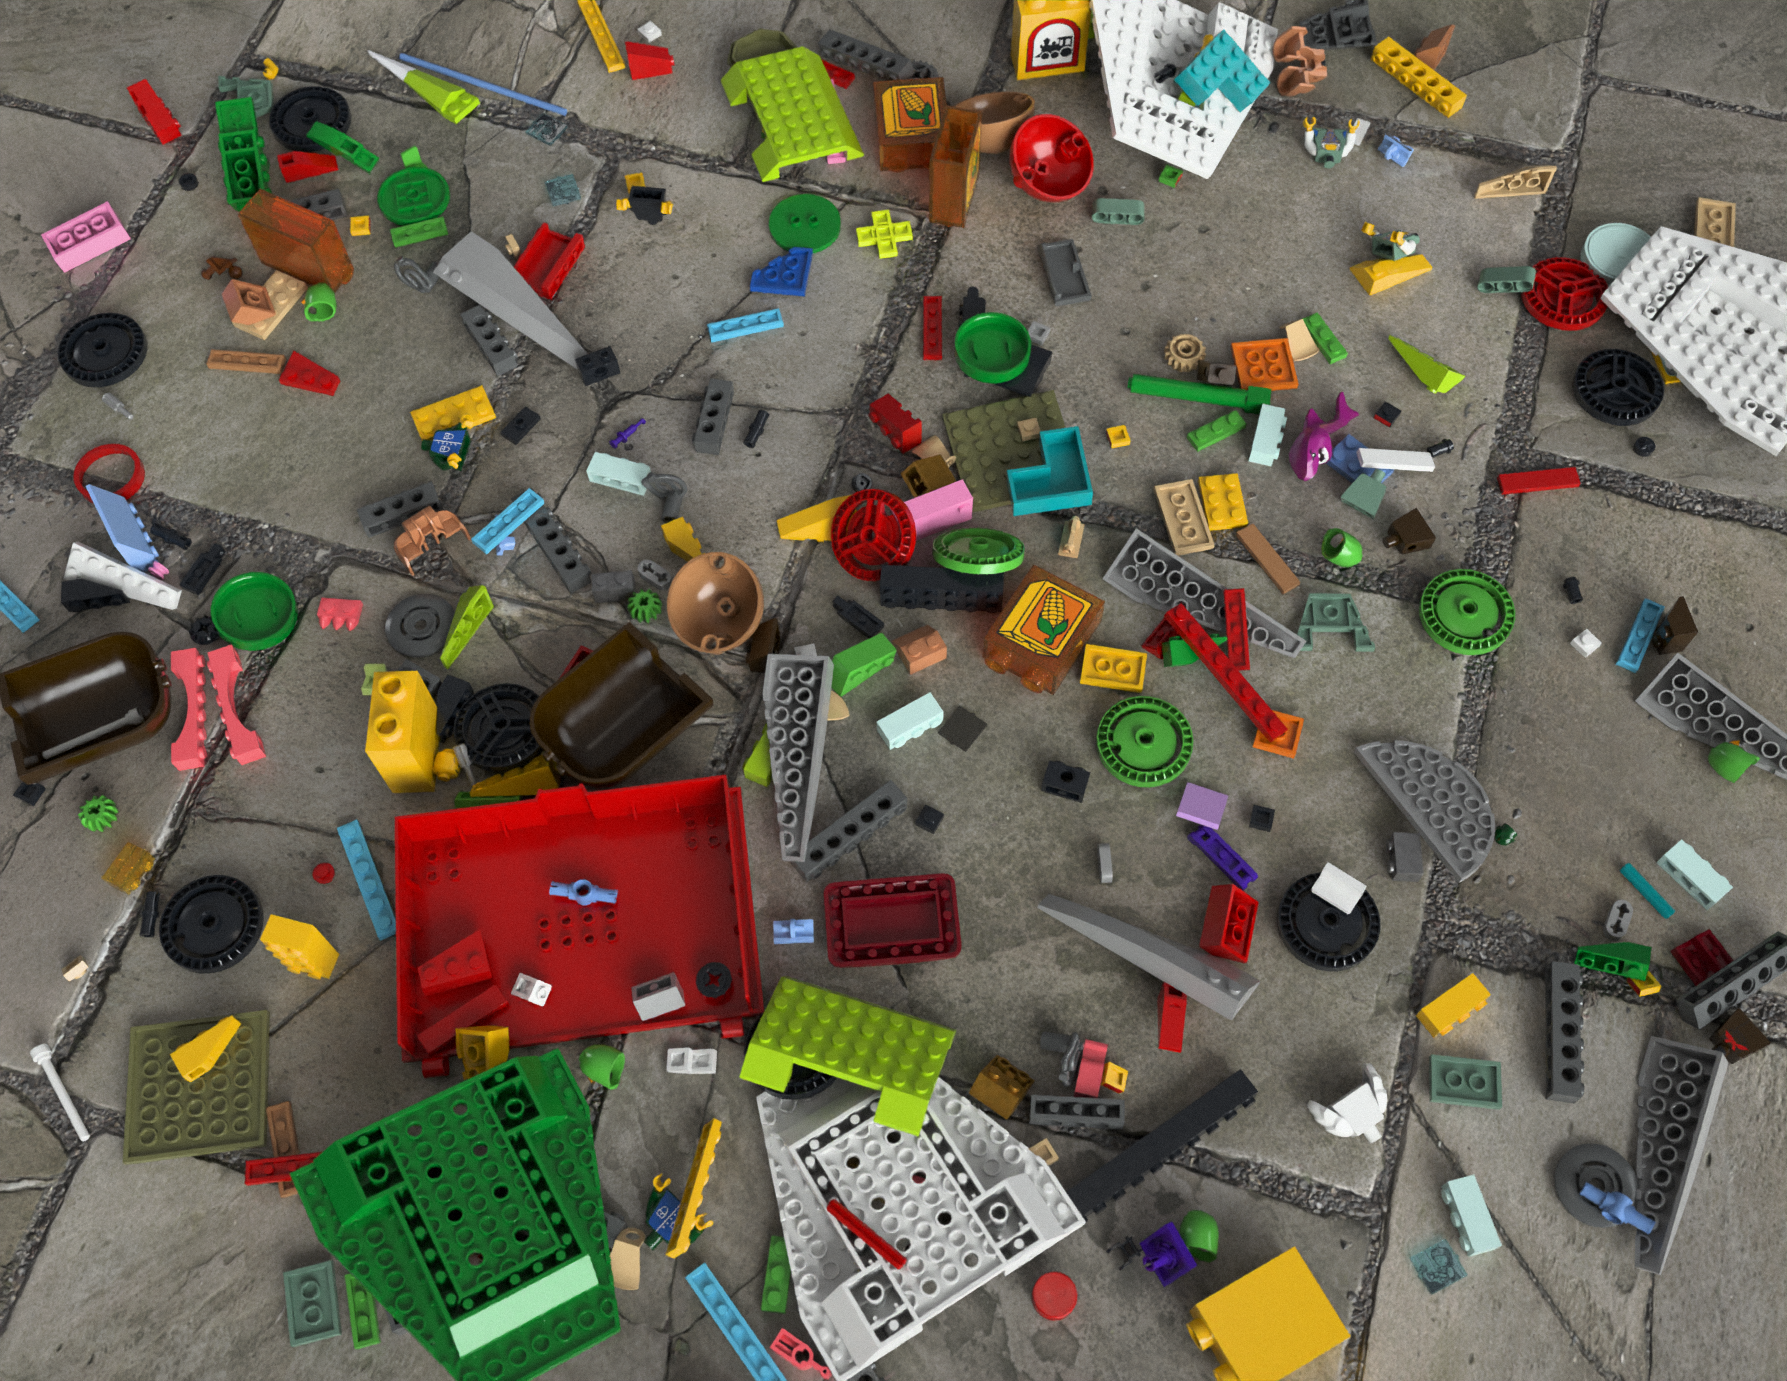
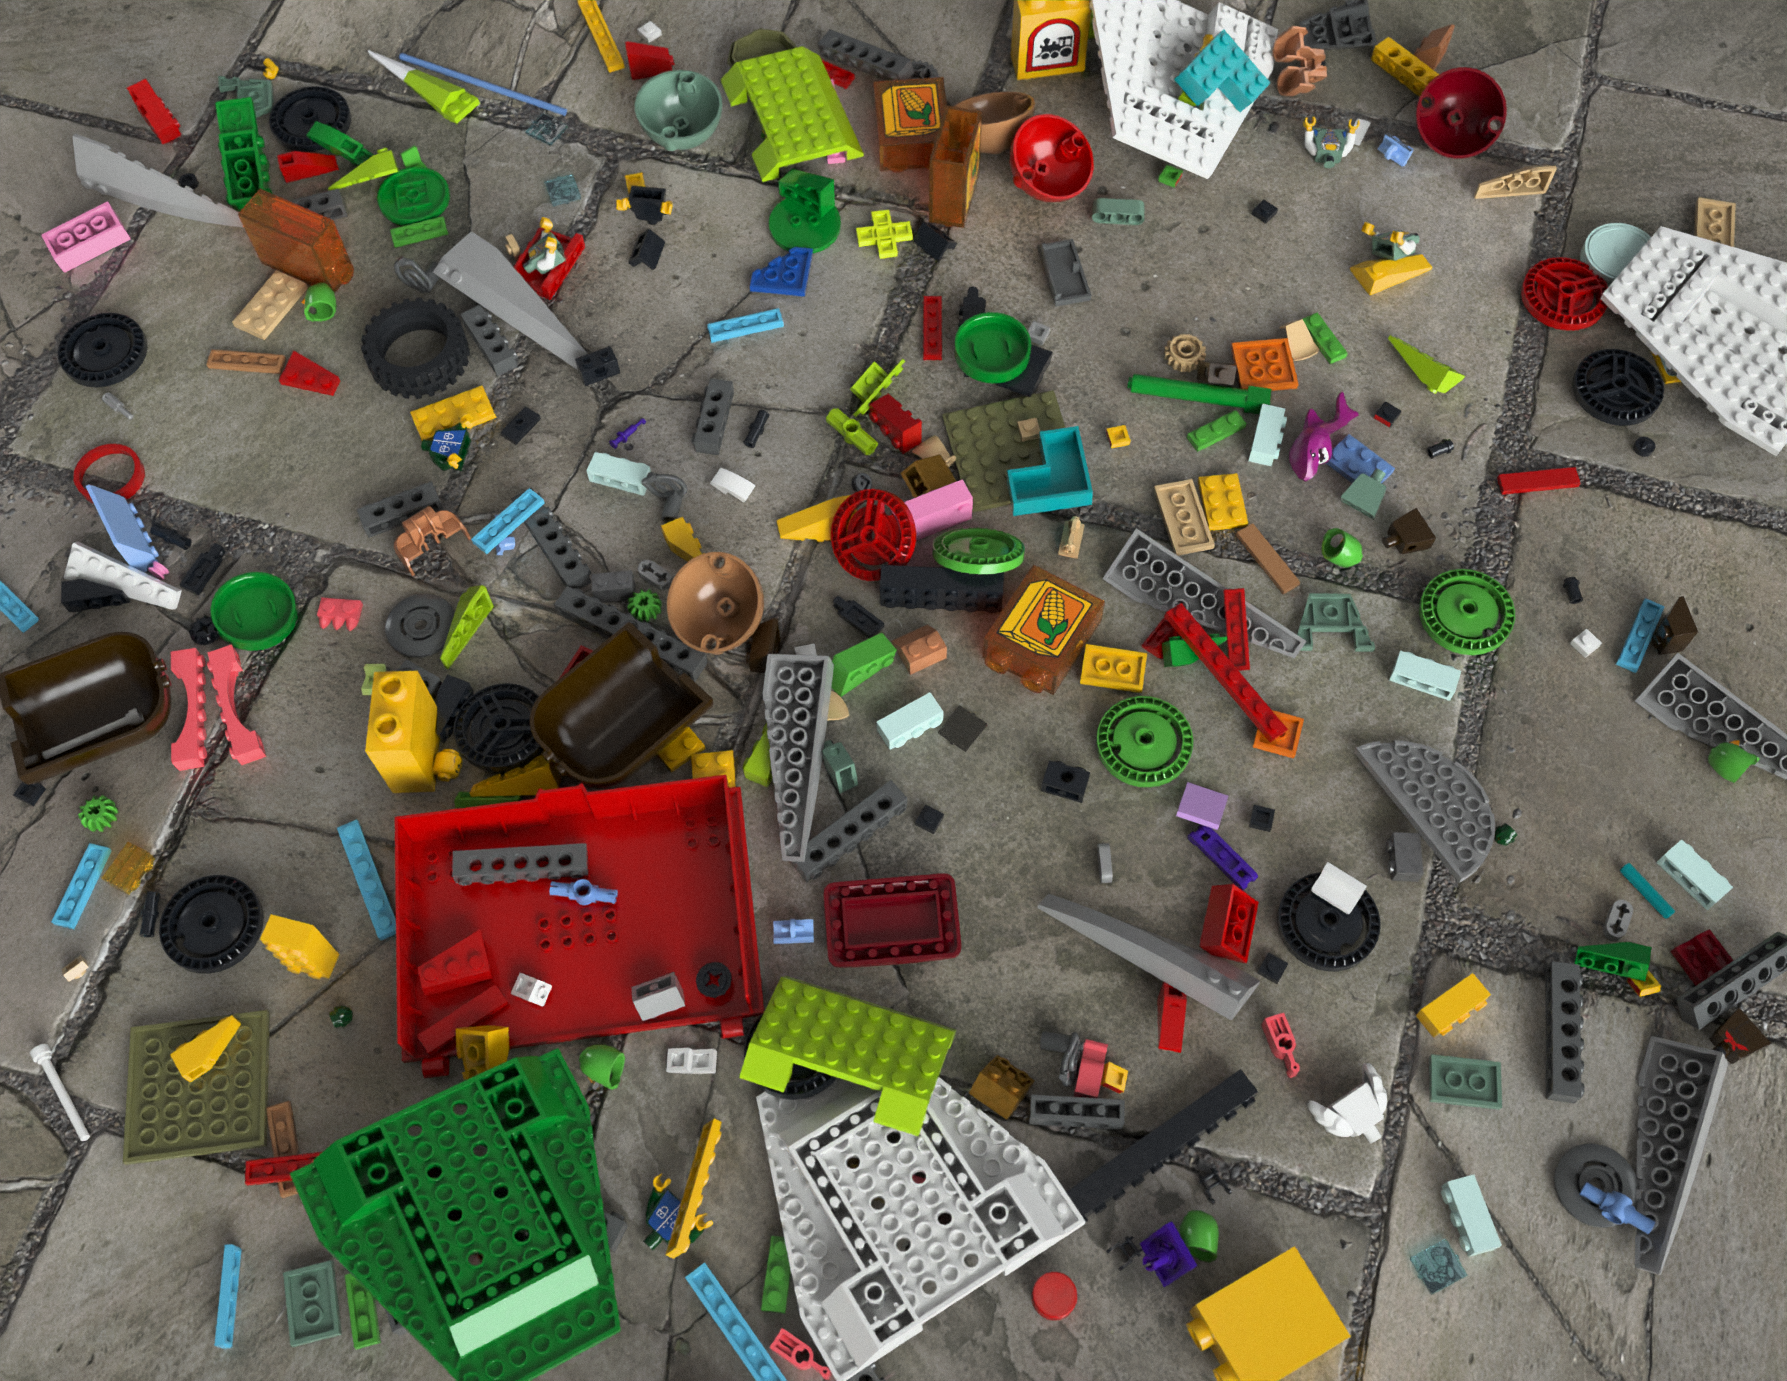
reddish brown piece [201,255,243,280] -> none
nougat slope [222,279,276,325] -> none
red plate [312,862,335,884] -> none
yellow plate [350,216,371,236] -> none
light grey axle [453,743,476,786] -> none
tan piece [610,1228,645,1290] -> none
red axle [826,1199,907,1270] -> none
tan plate [1029,1138,1059,1166] -> none
black pin [1154,64,1177,83] -> none
white tile [1356,448,1435,471] -> none
sand green beam [1477,266,1536,293] -> none
none -> medium azure tile [51,843,112,930]
none -> light grey wedge [72,133,245,228]
none -> medium azure tile [214,1244,242,1349]
none -> lime wedge [328,148,399,191]
none -> dark green plate [329,1006,353,1028]
none -> black tyre [361,298,470,399]
none -> dark grey brick [452,843,588,886]
none -> torso [523,217,566,274]
none -> dark grey brick [554,586,707,682]
none -> black panel [628,229,665,270]
none -> sand green piece [635,70,722,151]
none -> yellow plate [657,727,706,772]
none -> yellow plate [691,750,736,788]
none -> white slope [710,468,756,503]
none -> green wedge [778,169,835,218]
none -> sand green torso [821,740,858,794]
none -> lime piece [826,408,878,455]
none -> lime bracket [850,359,905,417]
none -> black panel [913,222,957,260]
none -> black piece [1198,1168,1232,1205]
none -> black plate [1252,199,1278,224]
none -> black plate [1257,952,1288,984]
none -> coral piece [1261,1013,1300,1078]
none -> light aqua brick [1389,650,1461,701]
none -> dark red piece [1415,67,1507,159]

